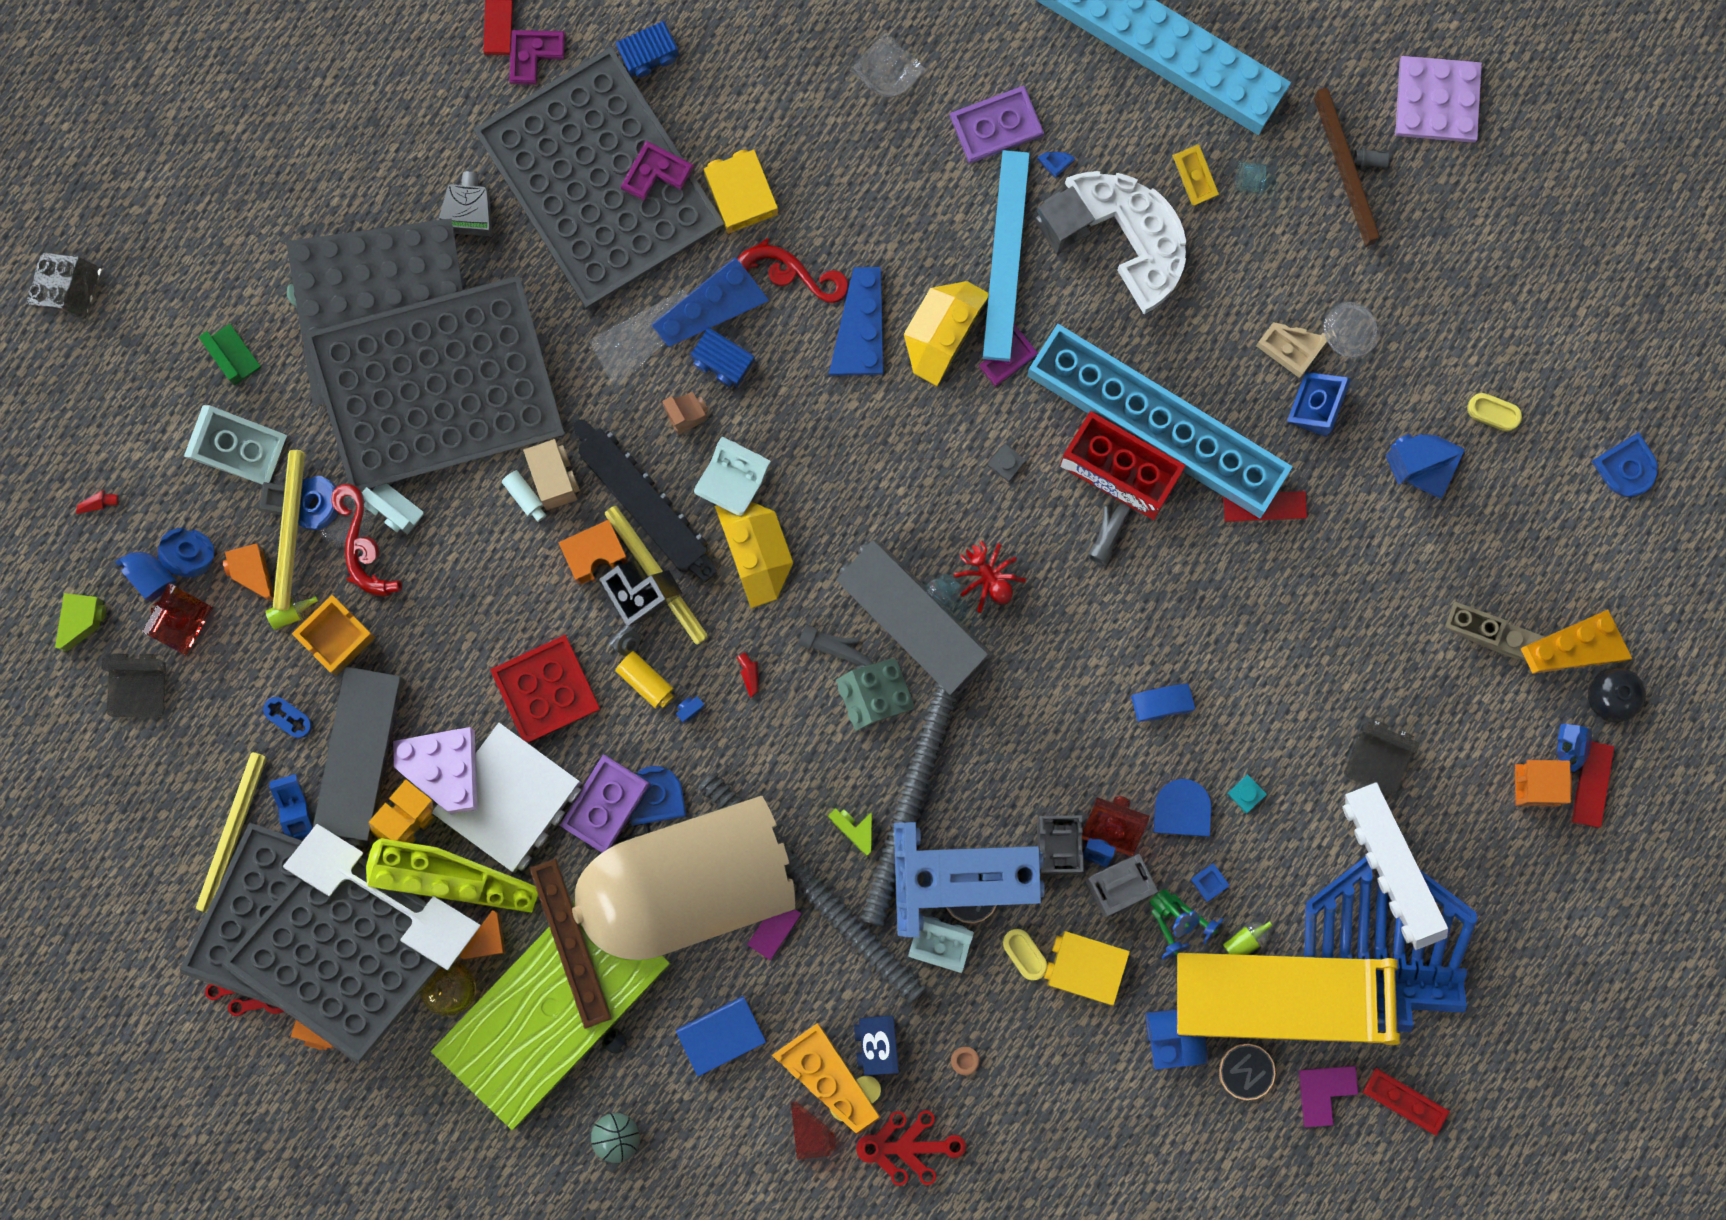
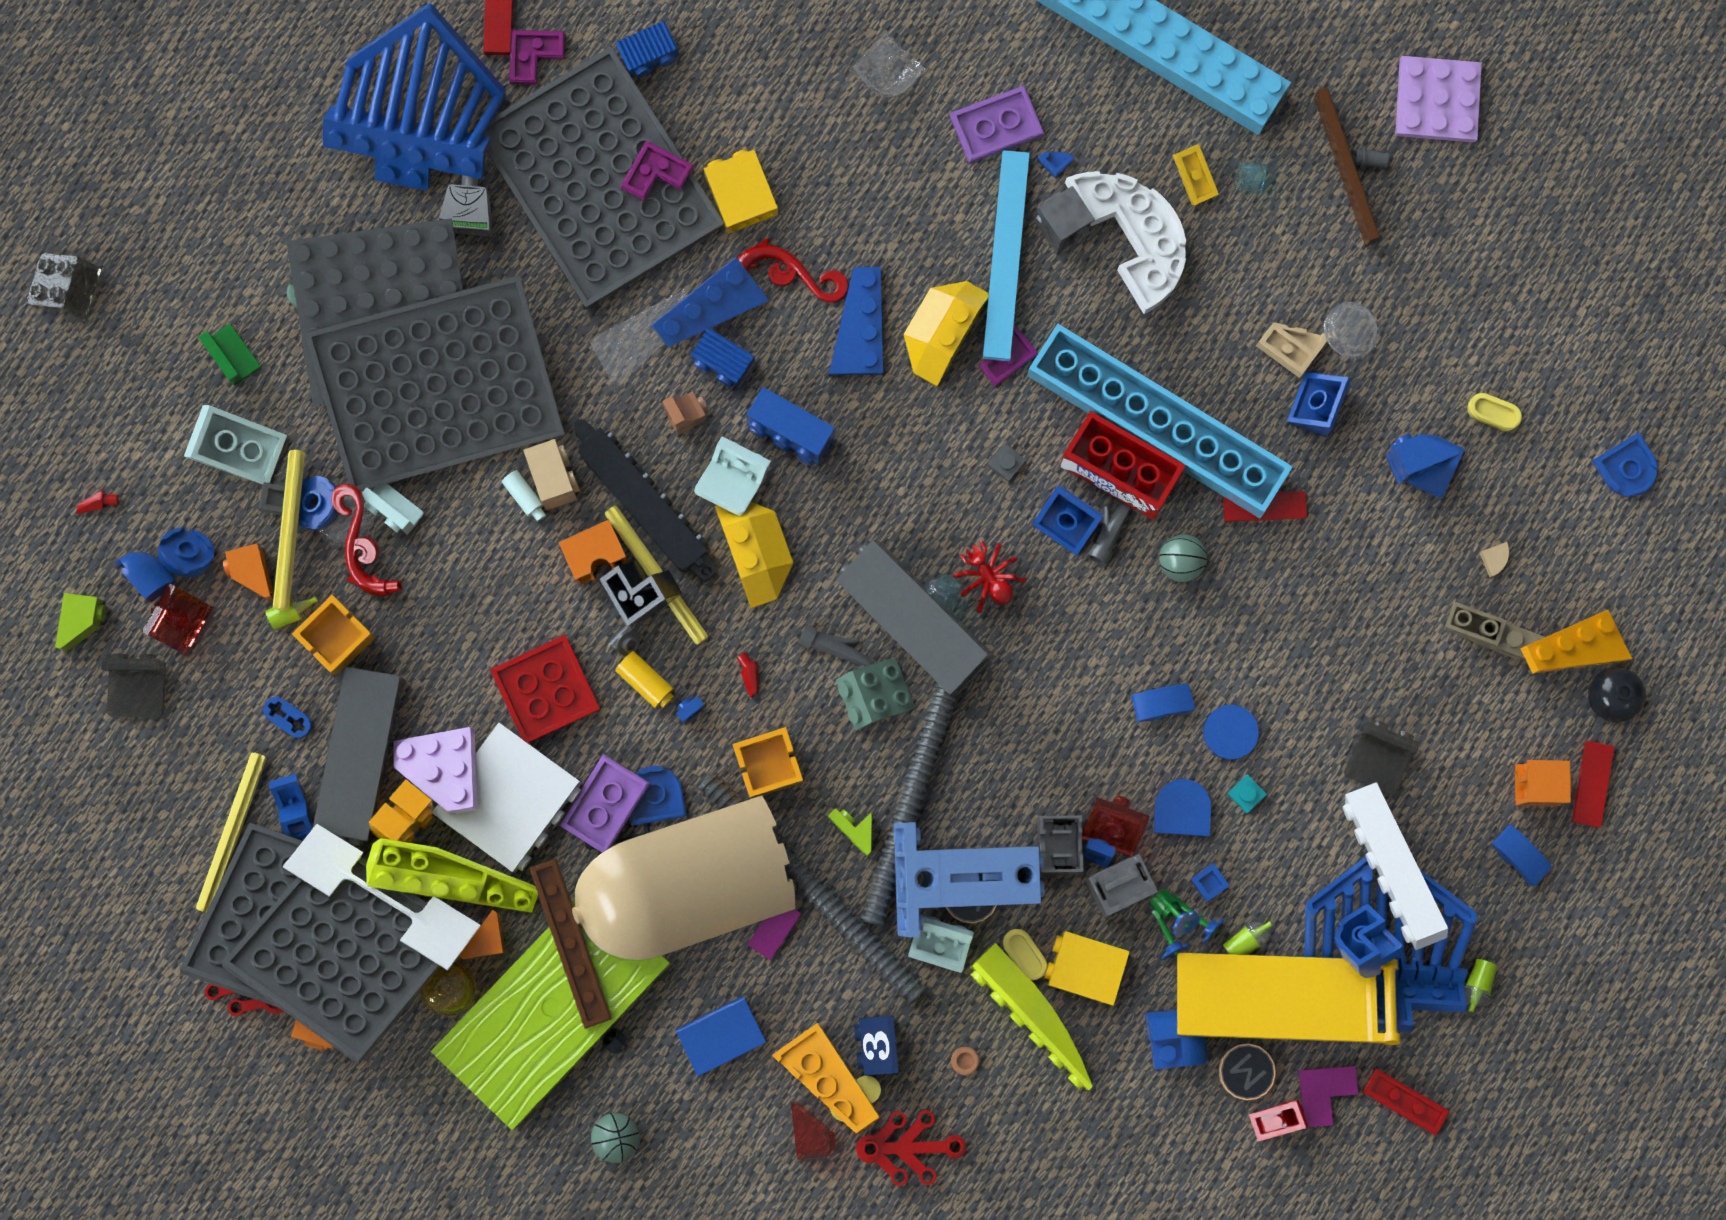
blue rock [1557,724,1592,772] -> none
none -> blue plate [323,4,506,191]
none -> light orange piece [733,727,803,799]
none -> blue brick [746,387,835,466]
none -> neon yellow wedge [970,943,1093,1090]
none -> blue slope [1032,484,1104,556]
none -> sand green piece [1159,534,1208,583]
none -> blue tile [1203,705,1259,760]
none -> slope [1249,1100,1308,1142]
none -> blue brick [1335,903,1404,978]
none -> lime piece [1464,959,1498,1013]
none -> tan tile [1480,542,1509,578]
none -> blue slope [1492,825,1552,886]

